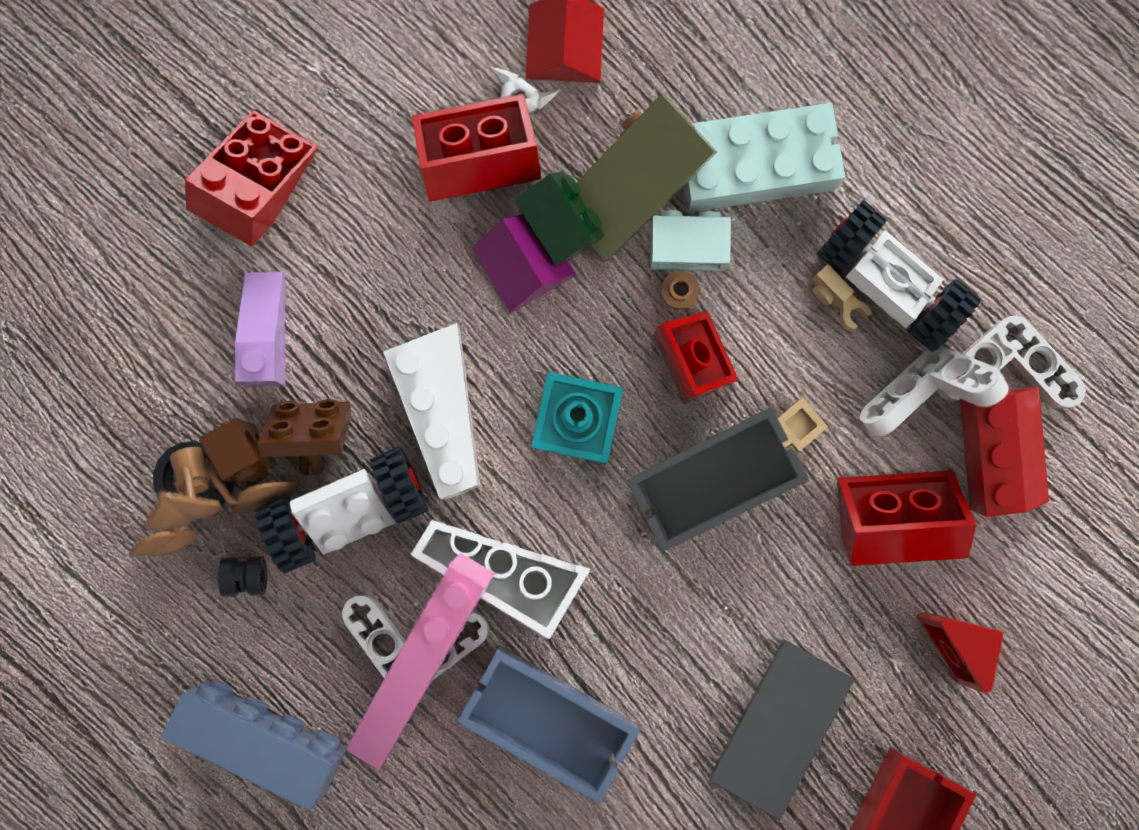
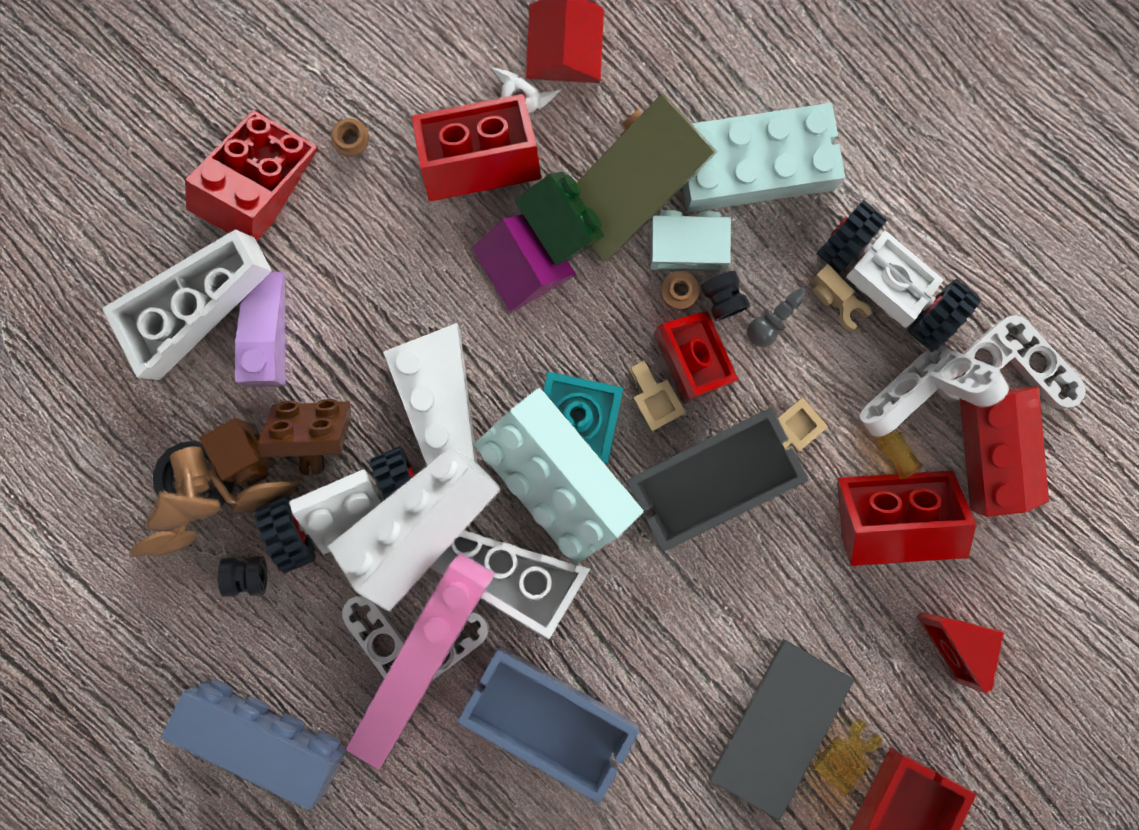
none -> white wedge [102,229,272,380]
none -> white wedge [328,446,501,612]
none -> medium nougat plate [331,118,369,157]
none -> light aqua piece [473,387,644,565]
none -> tan plate [629,361,686,432]
none -> black wheel [701,270,751,321]
none -> dark grey bar [747,288,807,347]
none -> clear yellow plate [812,719,883,796]
none -> clear yellow pin [876,429,923,479]

